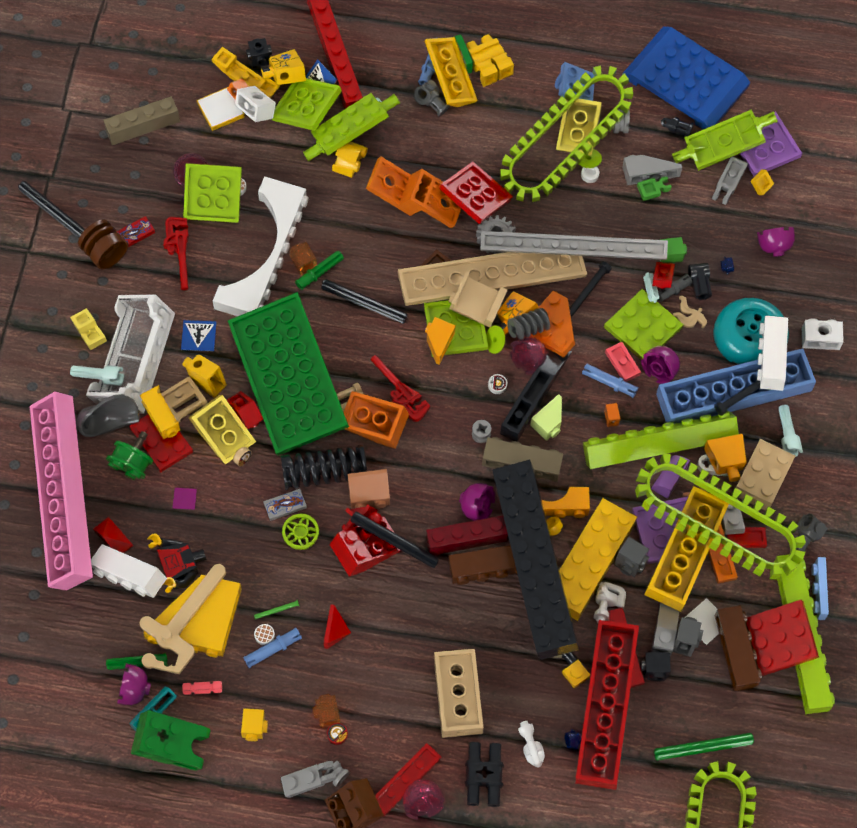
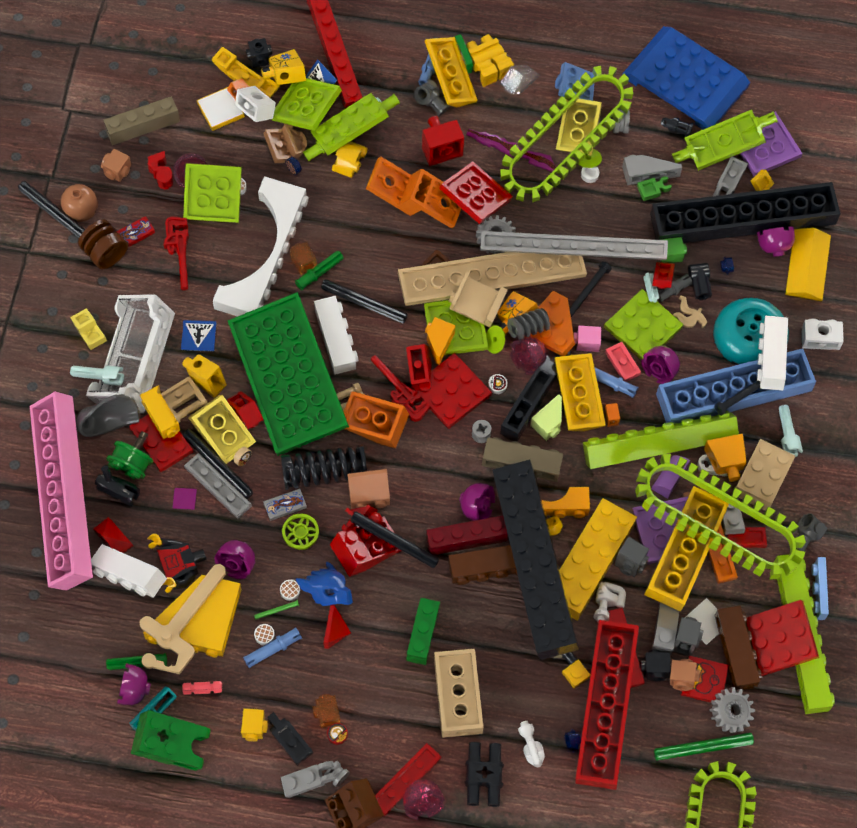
none -> nougat cylinder [60,184,98,222]
none -> black piece [95,465,140,507]
none -> nougat brick [101,149,131,182]
none -> red leg [147,151,173,190]
none -> black axle [183,429,253,499]
none -> light grey tile [184,453,252,519]
none -> magenta cylinder [214,540,255,579]
none -> medium nougat slope [264,124,307,163]
none -> black hinge [267,712,313,766]
none -> tile [280,580,300,601]
none -> clear blue tile [285,156,302,175]
none -> blue piece [296,562,353,606]
none -> white brick [314,296,359,375]
none -> red slope [406,344,432,385]
none -> green arch [407,598,440,665]
none -> red plate [411,353,492,429]
none -> red brick [422,116,464,167]
none -> magenta sword [466,129,556,172]
none -> clear slope [500,65,540,95]
none -> yellow slope [554,353,606,431]
none -> bright pink brick [574,326,601,352]
none -> black brick [650,182,841,243]
none -> nougat brick [670,659,700,691]
none -> red tile [681,656,728,703]
none -> light grey gear [710,687,755,733]
none -> yellow slope [785,228,831,301]

